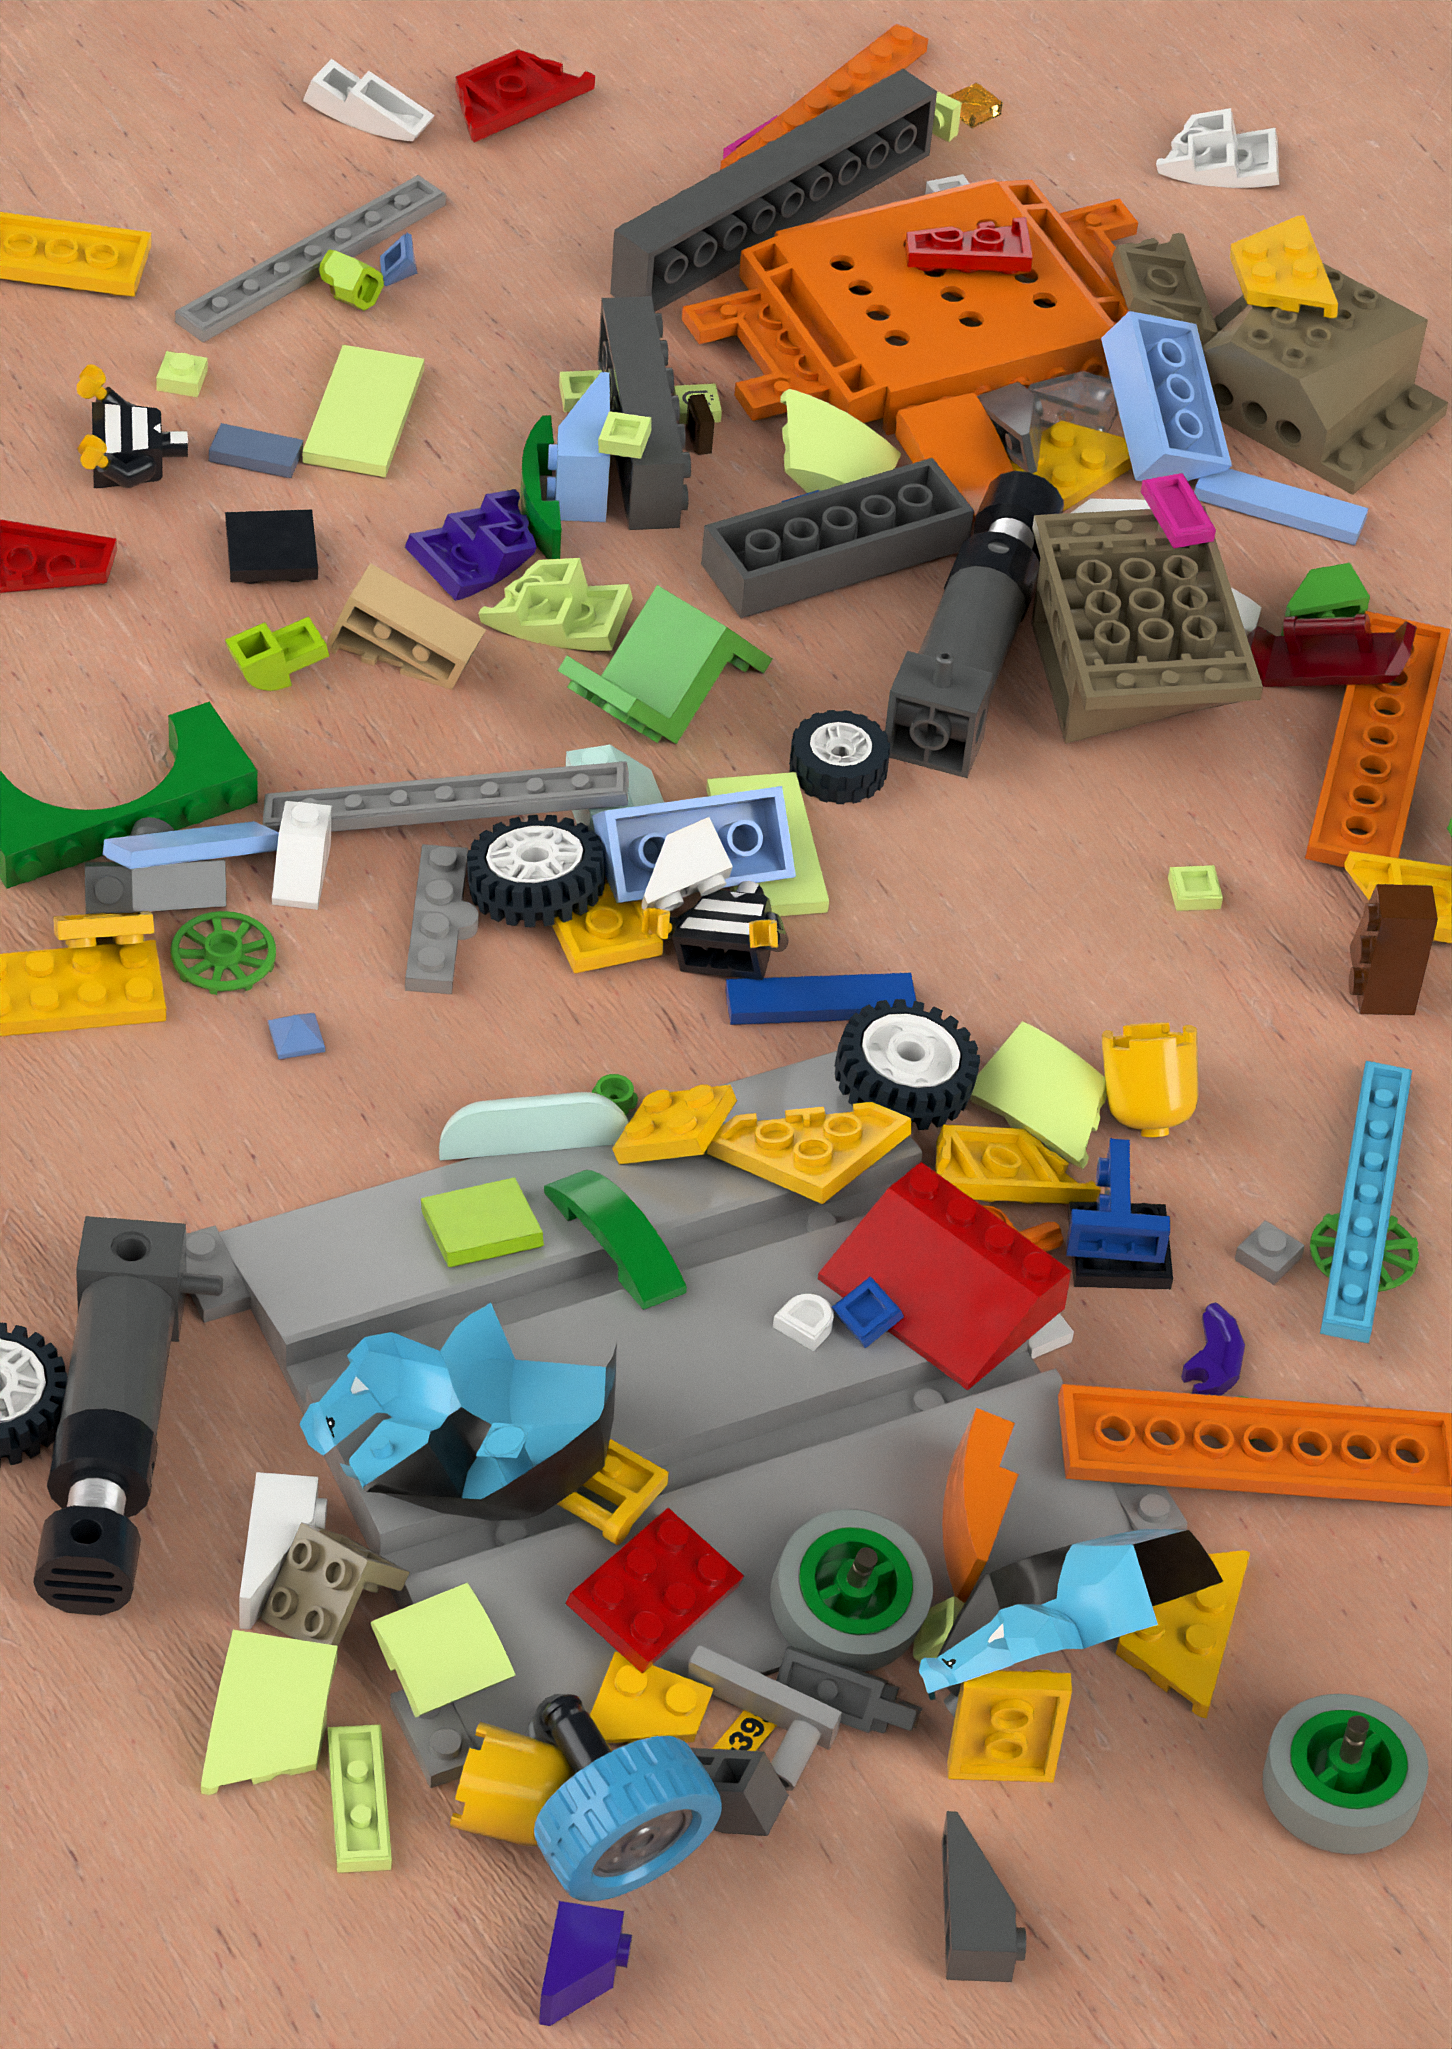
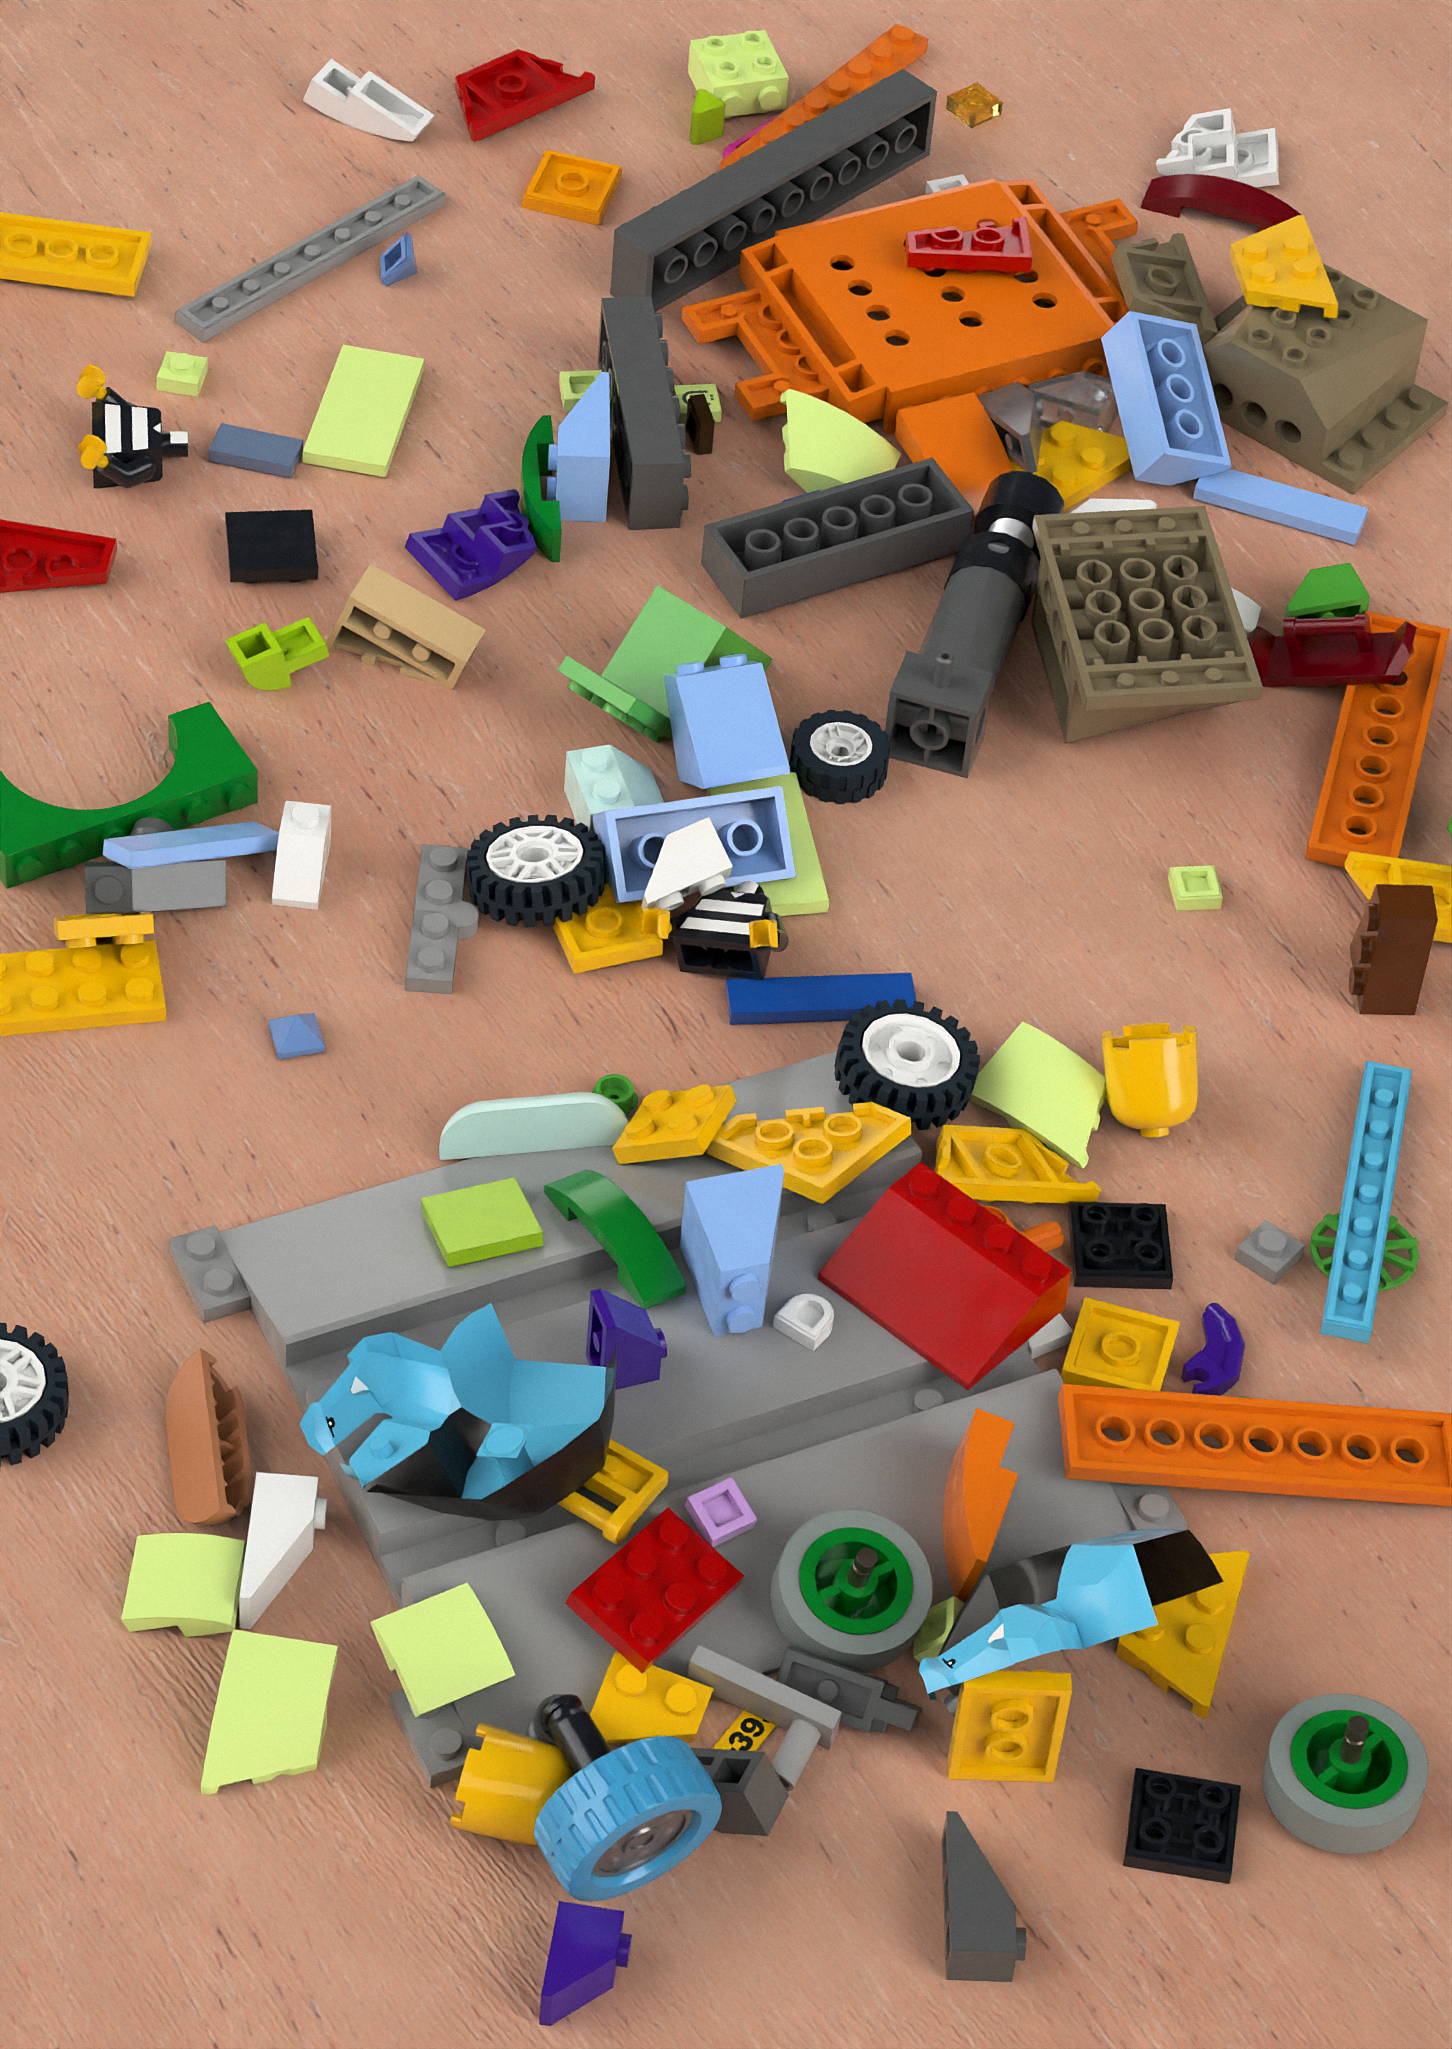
piece [33,1216,223,1616] -> none
bright green wheel [170,911,276,995] -> none
dark tan bracket [261,1522,410,1646] -> none
light grey tile [262,761,629,832] -> none
lime rock [319,249,384,311] -> none
yellowish green tile [327,1724,392,1873] -> none
yellowish green slope [478,558,633,651] -> none
yellowish green plate [598,411,651,459] -> none
blue tile [832,1276,904,1348] -> none
yellowish green plate [932,91,962,142] -> none
blue bracket [1066,1138,1170,1263] -> none
dark pink tile [1141,473,1216,549] -> none
none -> yellowish green slope [121,1533,247,1638]
none -> nougat brick [165,1348,254,1526]
none -> light orange tile [522,149,623,225]
none -> dark purple slope [586,1289,667,1390]
none -> light blue slope [664,654,790,789]
none -> light blue slope [680,1164,784,1336]
none -> lavender plate [684,1477,758,1547]
none -> yellowish green brick [688,30,789,119]
none -> lime slope [690,89,726,145]
none -> yellow plate [1061,1297,1180,1391]
none -> black tile [1123,1768,1241,1884]
none -> dark red slope [1141,174,1301,233]

